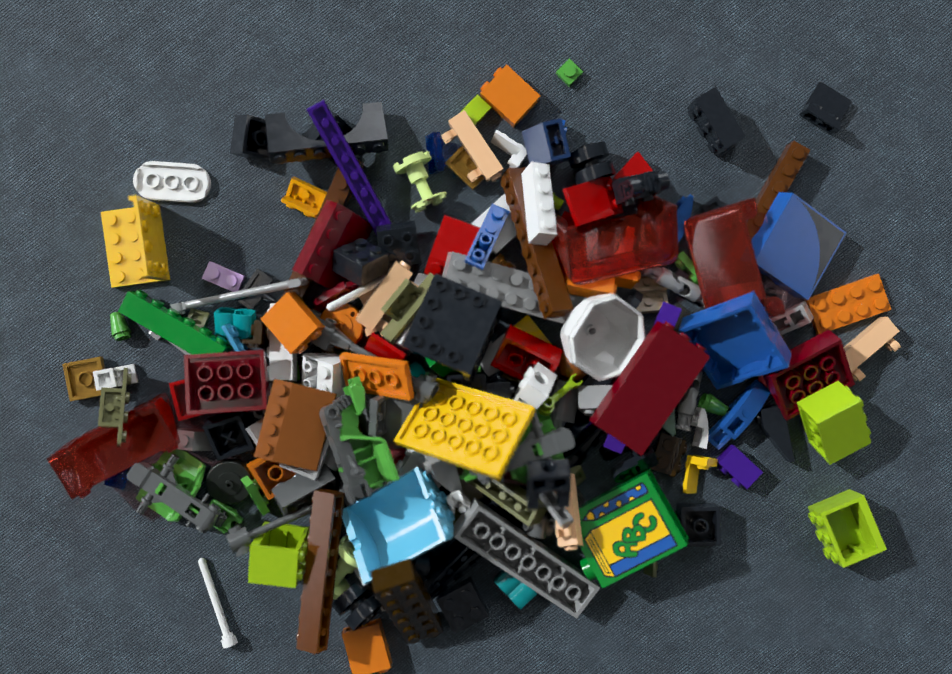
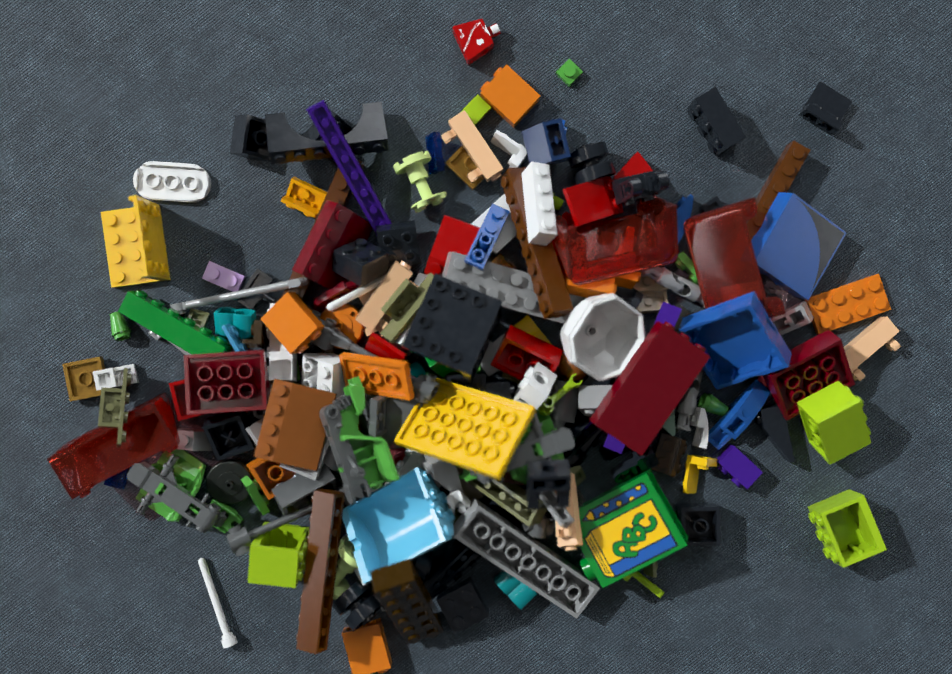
none -> red torso [452,19,501,65]
none -> lime brick [623,571,665,598]

